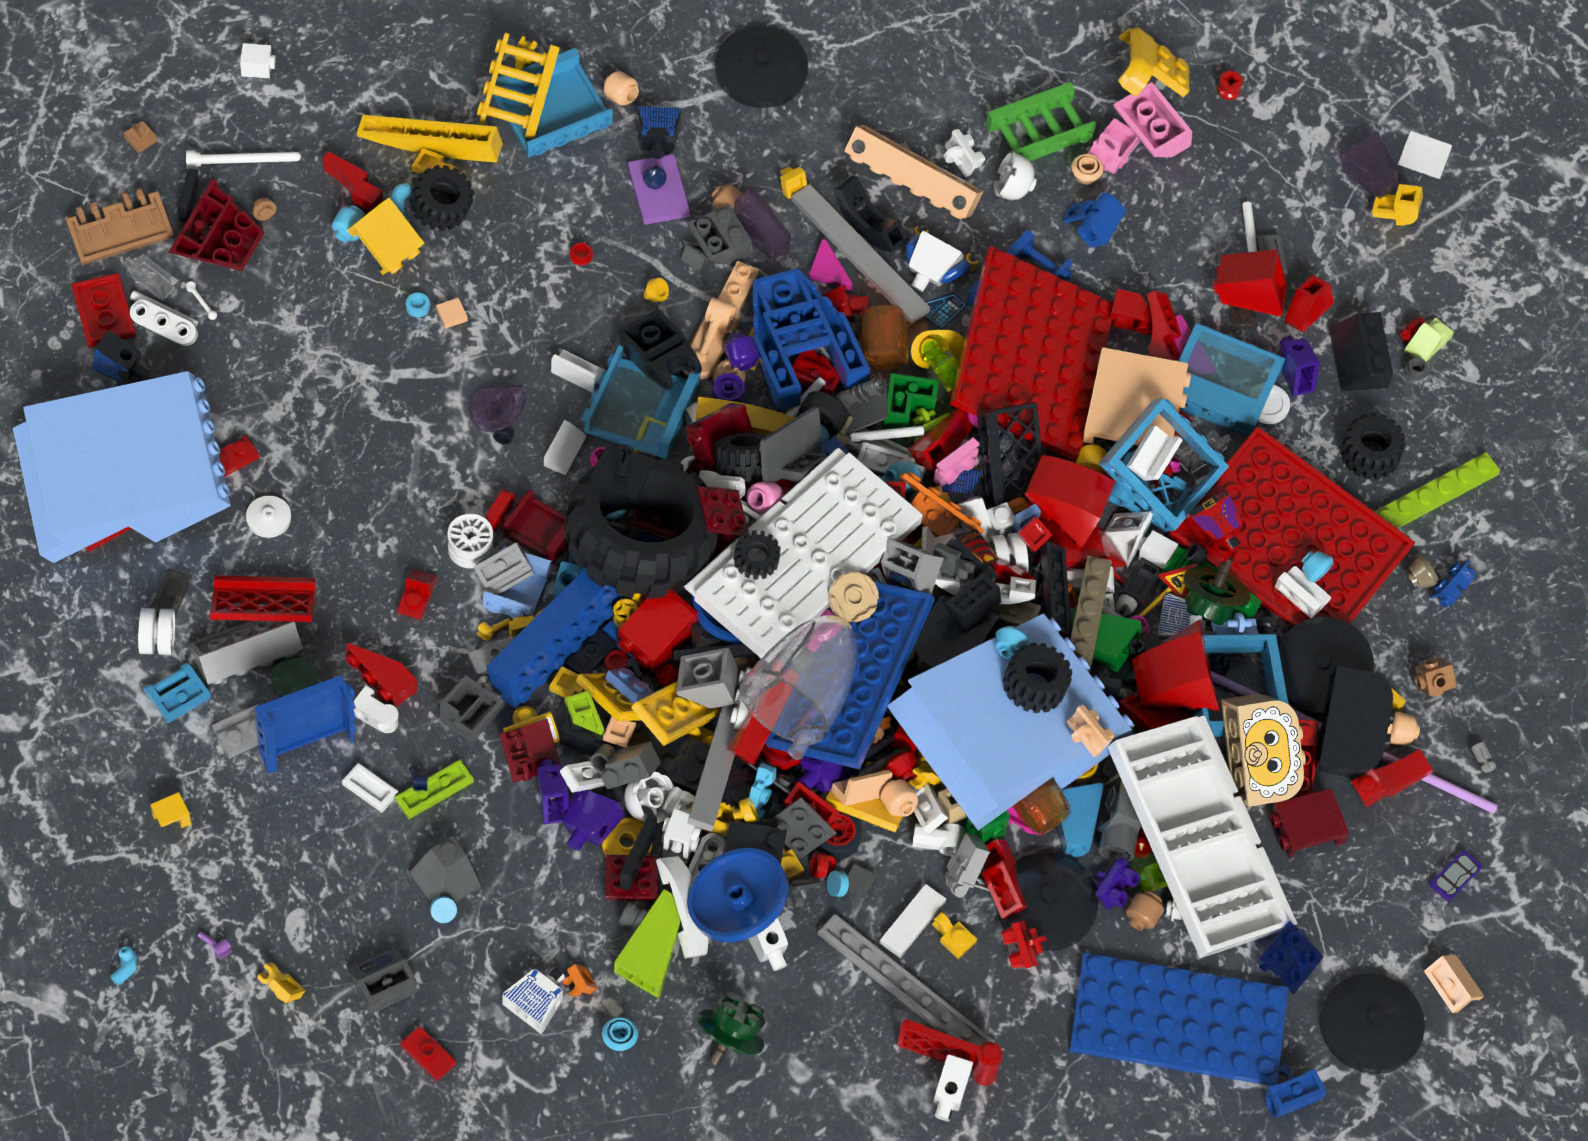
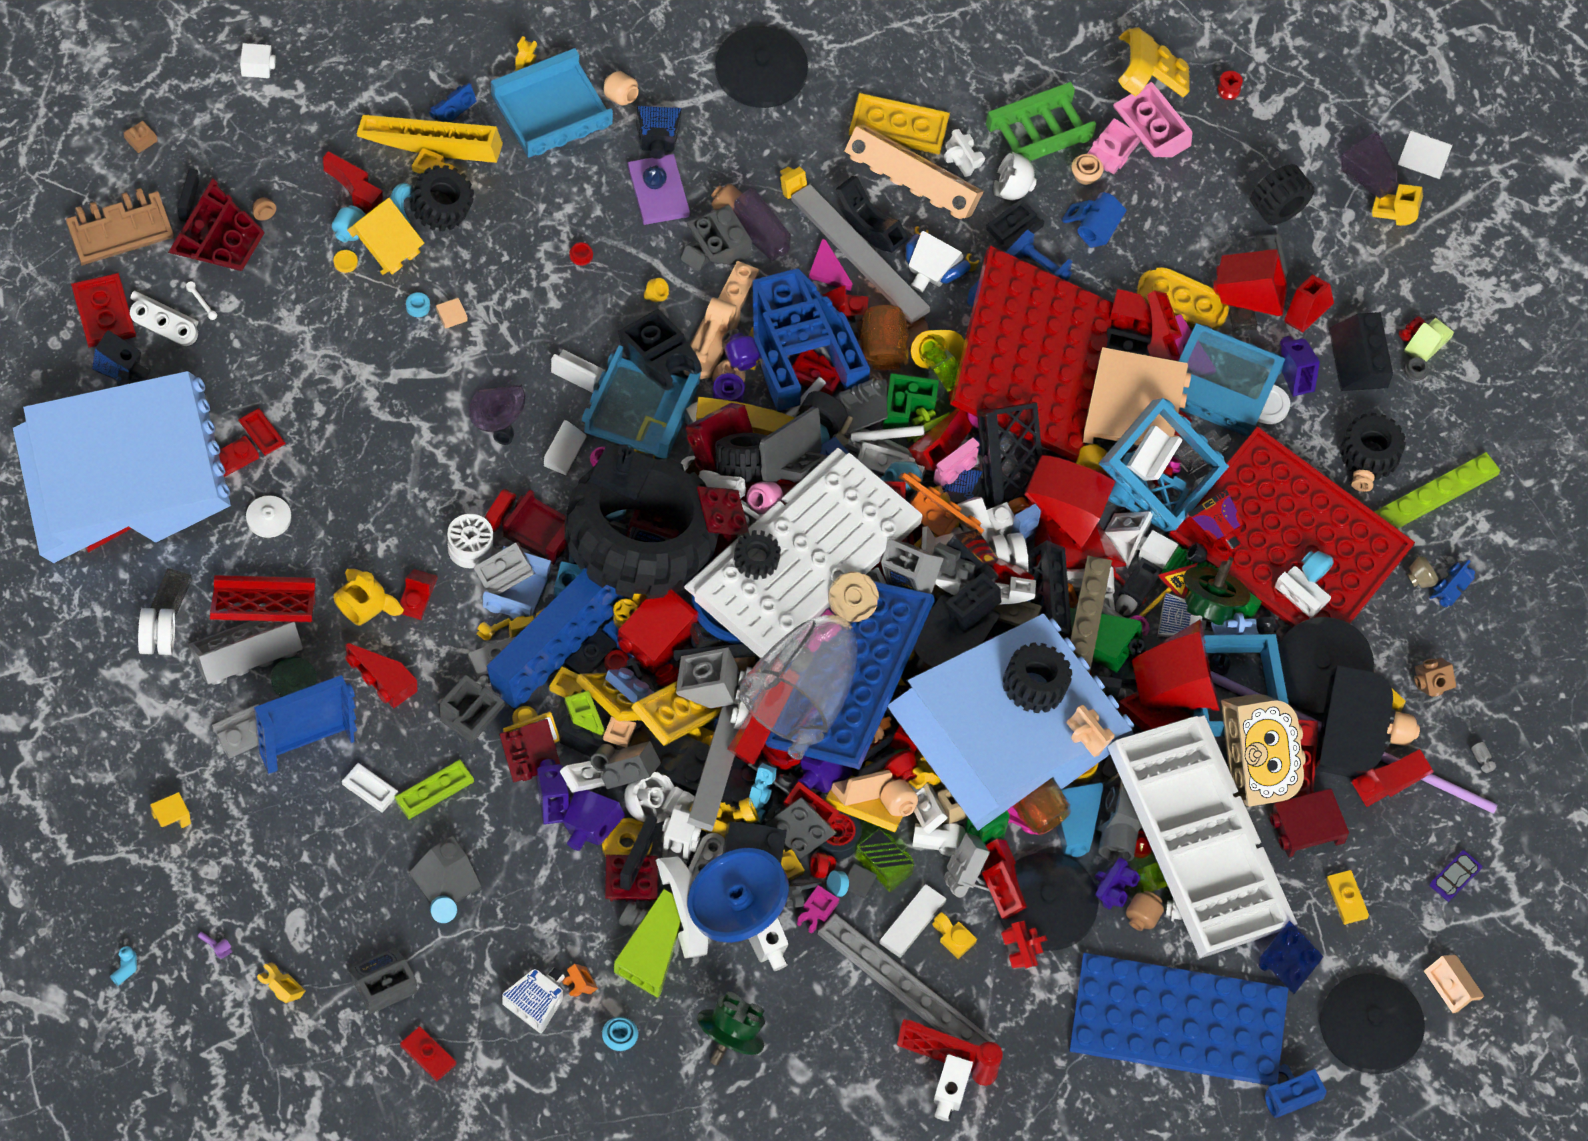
clear panel [125,254,179,301] -> none
dark azure plate [143,662,211,723] -> none
white piece [186,150,301,169] -> none
white leg [353,685,398,733] -> none
dark blue hand [410,766,427,791] -> none
yellow fence [477,33,560,140] -> none
dark blue sticker [924,293,968,329] -> none
medium azure cone [995,626,1029,659] -> none
red tile [1016,517,1052,552] -> none
white bar [1242,202,1257,252] -> none
none -> red tile [238,408,286,456]
none -> yellow piece [333,569,404,626]
none -> yellow piece [334,250,358,273]
none -> blue hinge [429,83,477,122]
none -> dark pink plate [797,885,839,933]
none -> yellow tile [849,93,950,155]
none -> clear neon green brick [855,828,914,892]
none -> black plate [986,199,1045,250]
none -> black slope [1106,328,1152,356]
none -> yellow tile [1137,267,1229,330]
none -> black tyre [1250,164,1315,225]
none -> yellow plate [1326,870,1369,925]
none -> light nougat bush [1351,470,1375,492]

